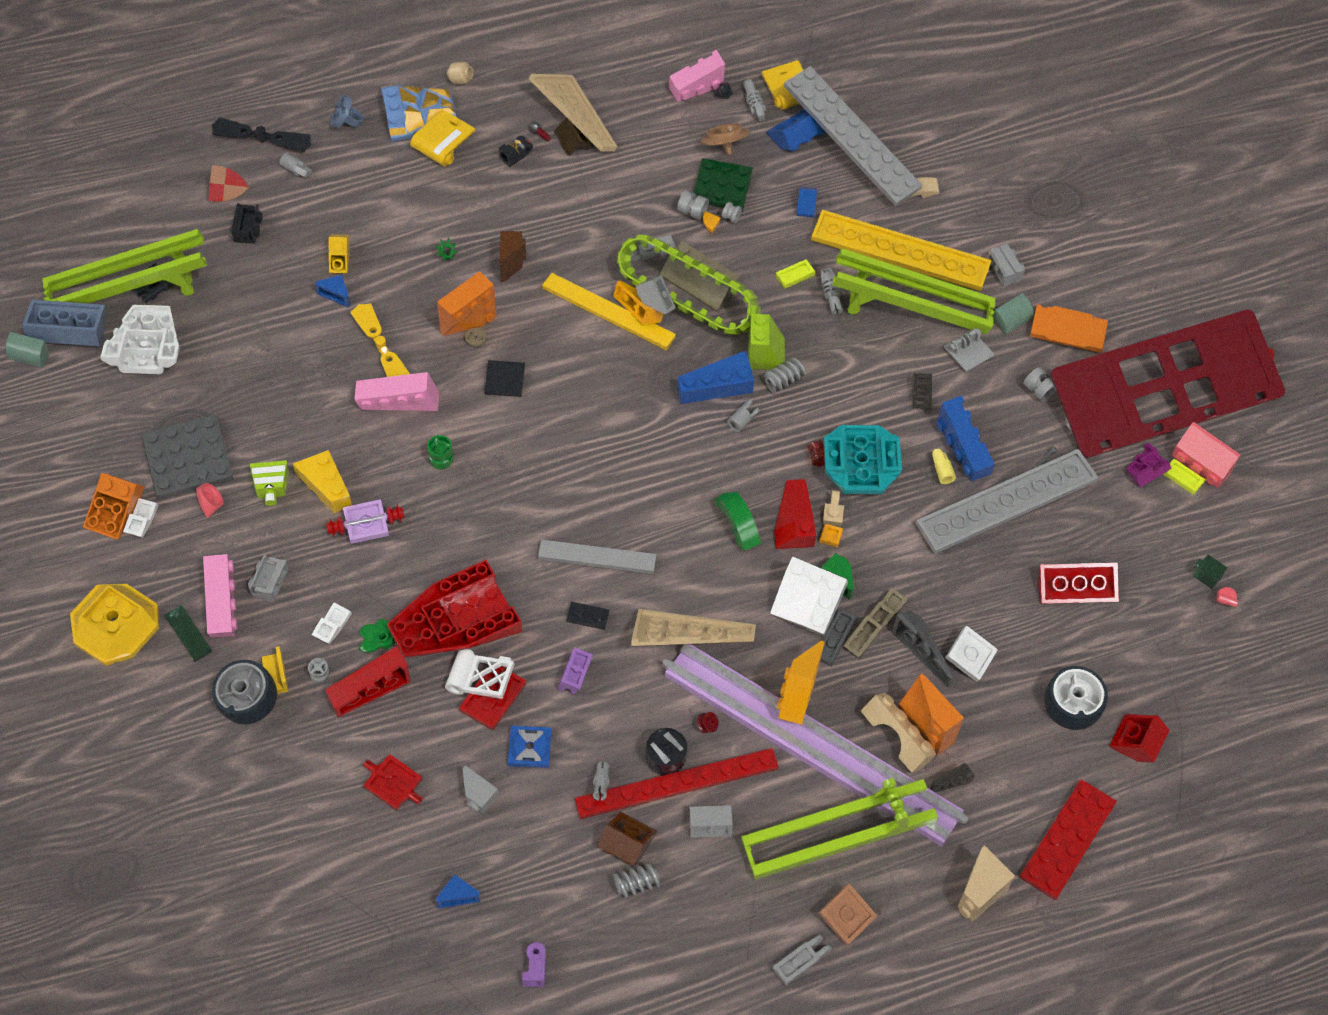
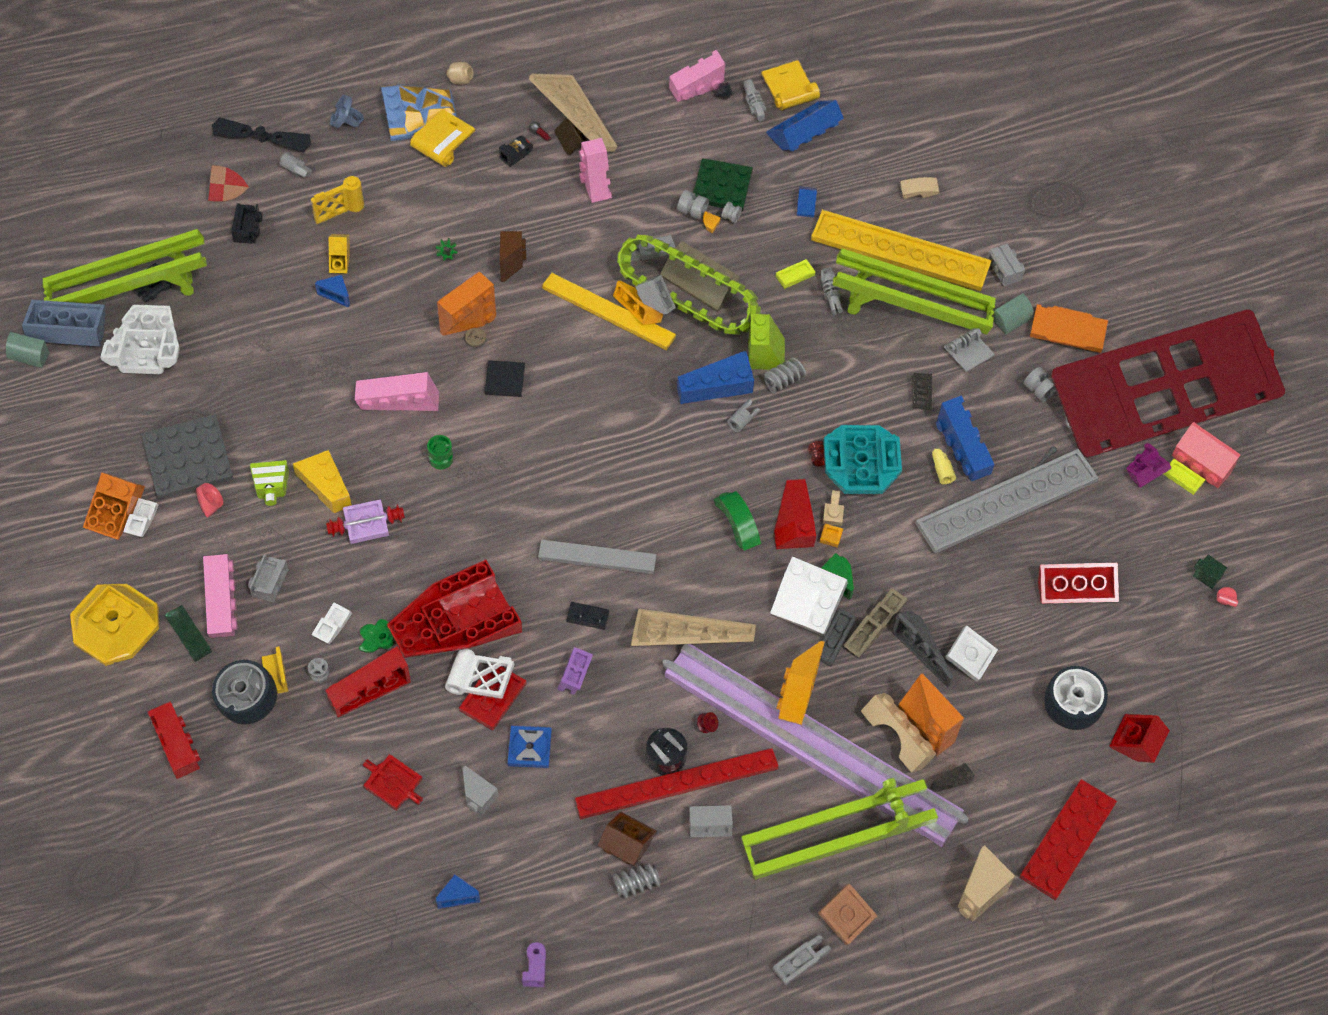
yellow piece [350,303,410,377] -> none
light grey pin [593,762,610,800] -> none
medium nougat piece [701,123,750,155] -> none
light grey plate [784,66,922,206] -> none
none -> red wedge [147,701,201,779]
none -> yellow piece [311,176,364,224]
none -> bright pink wedge [579,138,612,203]

